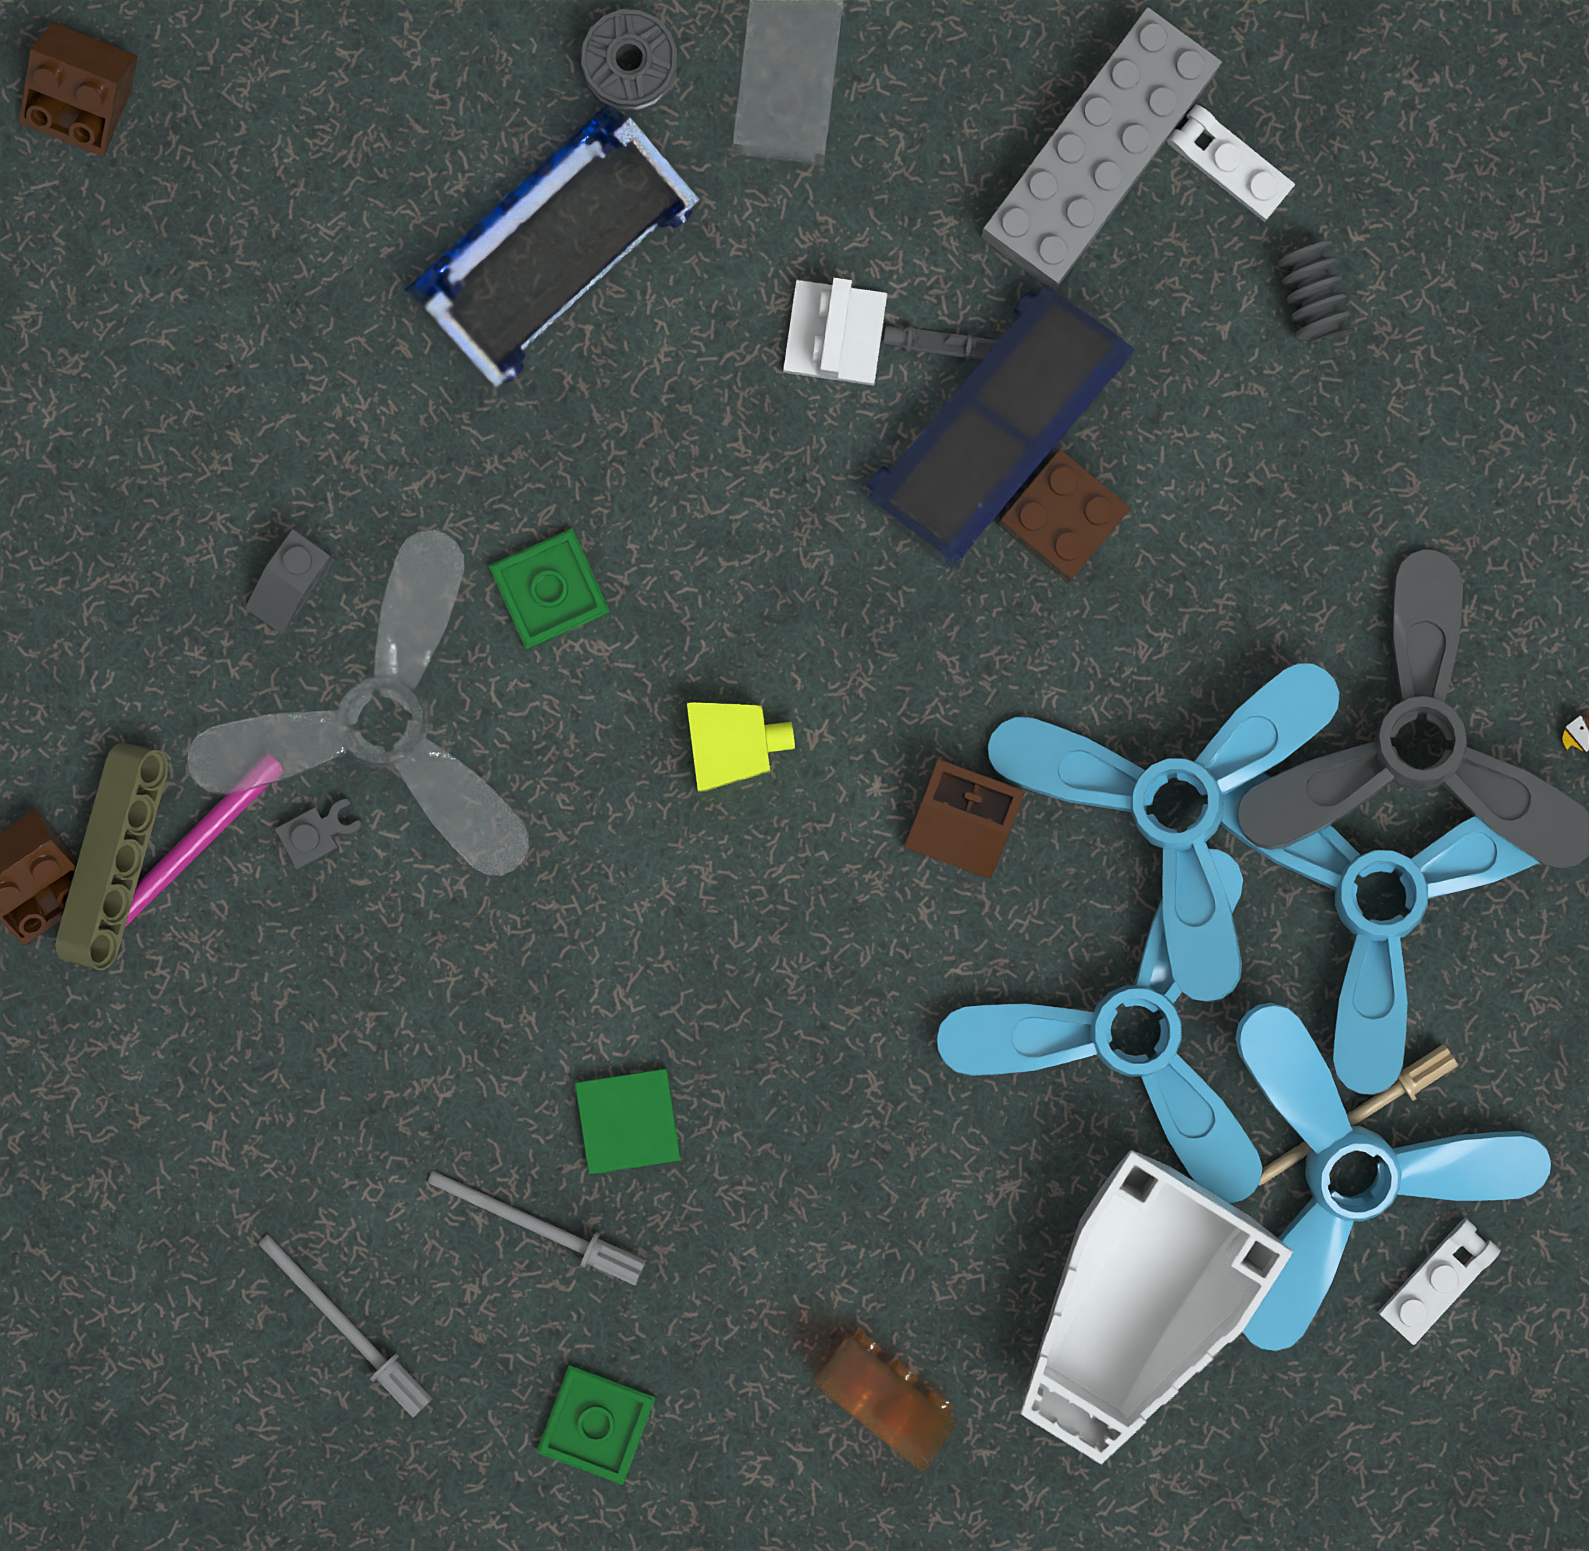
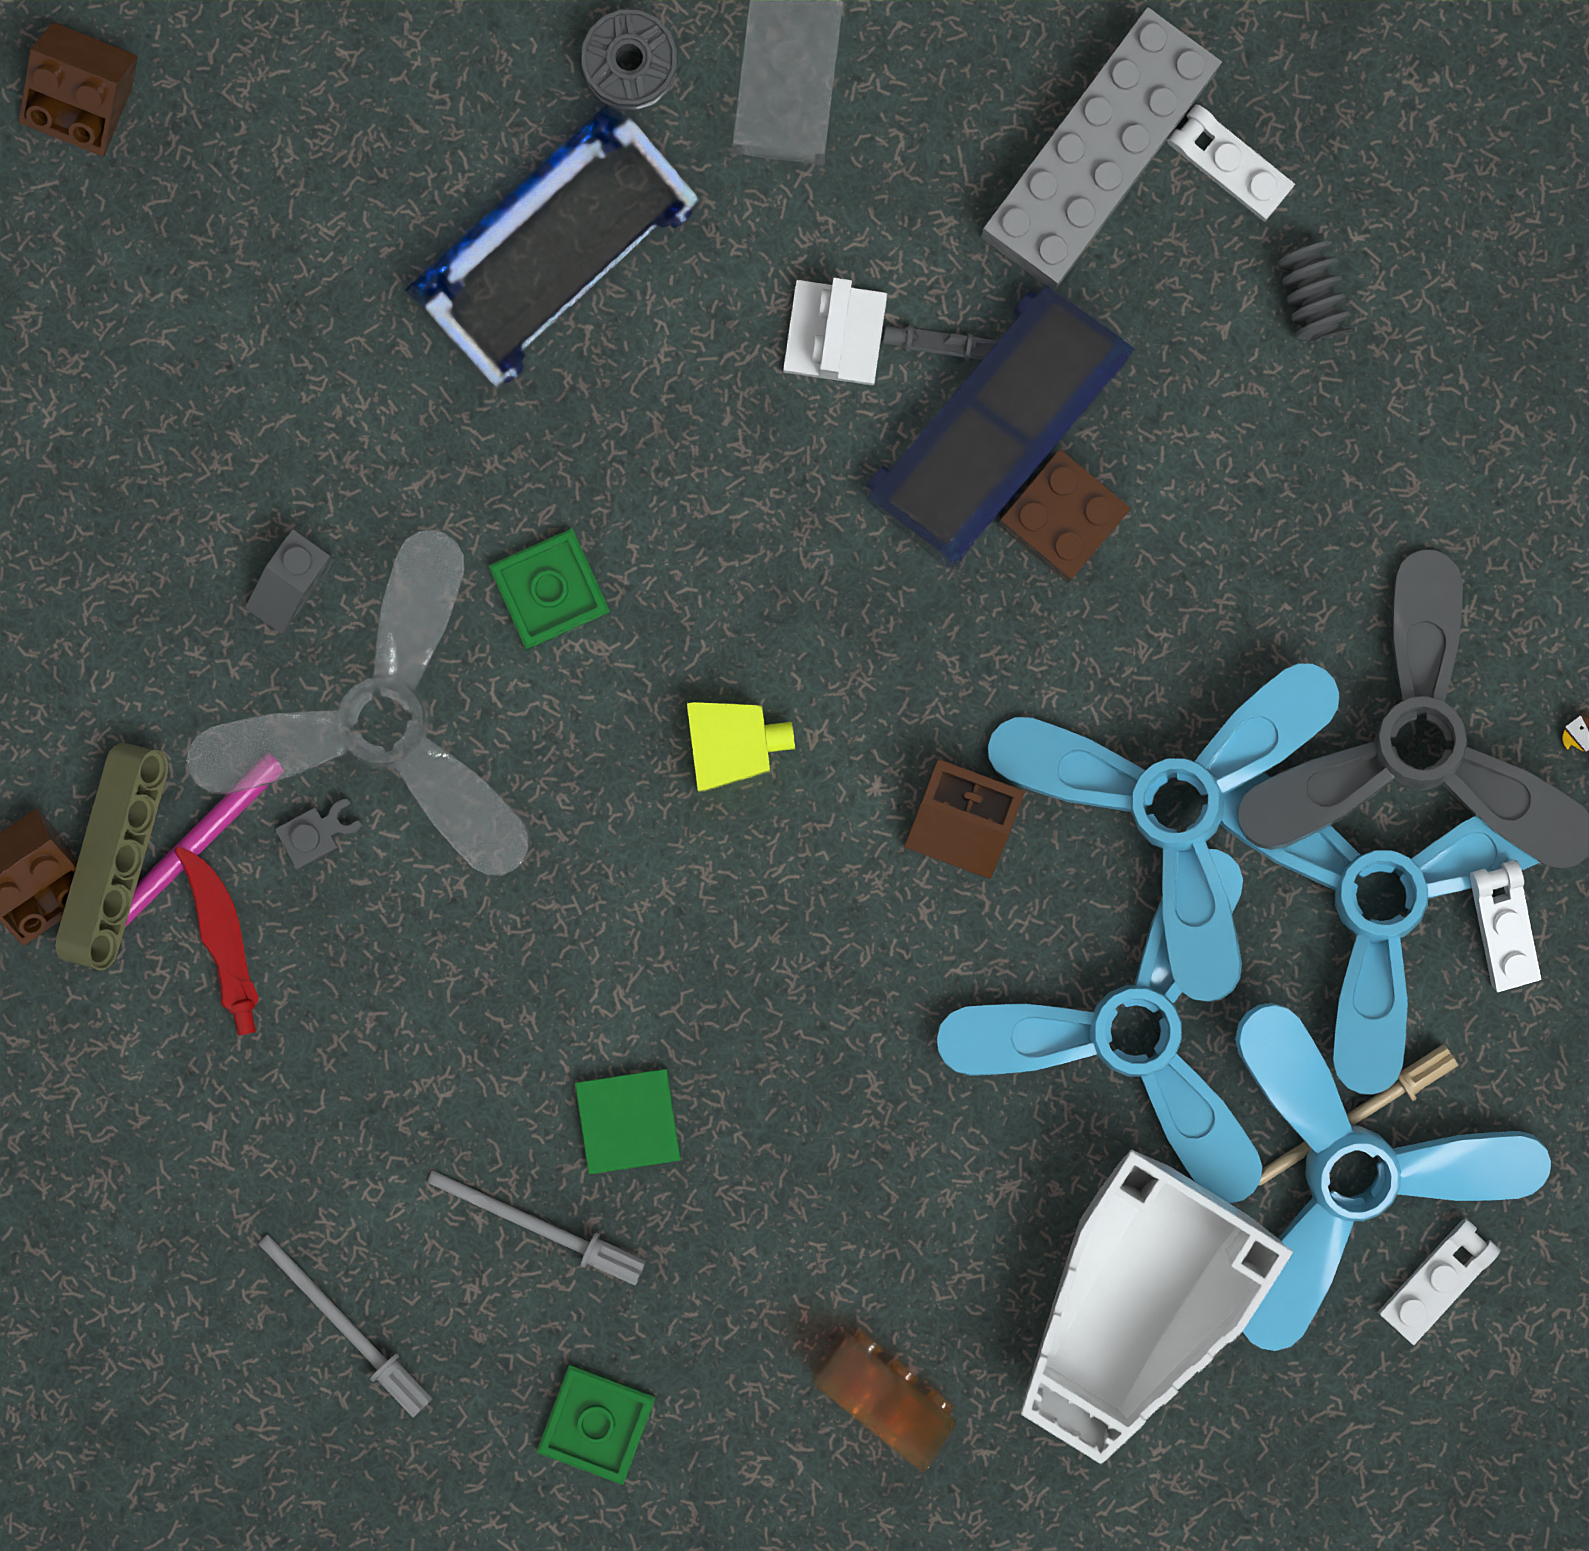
none -> red sword [175,847,259,1036]
none -> white plate [1470,859,1541,992]

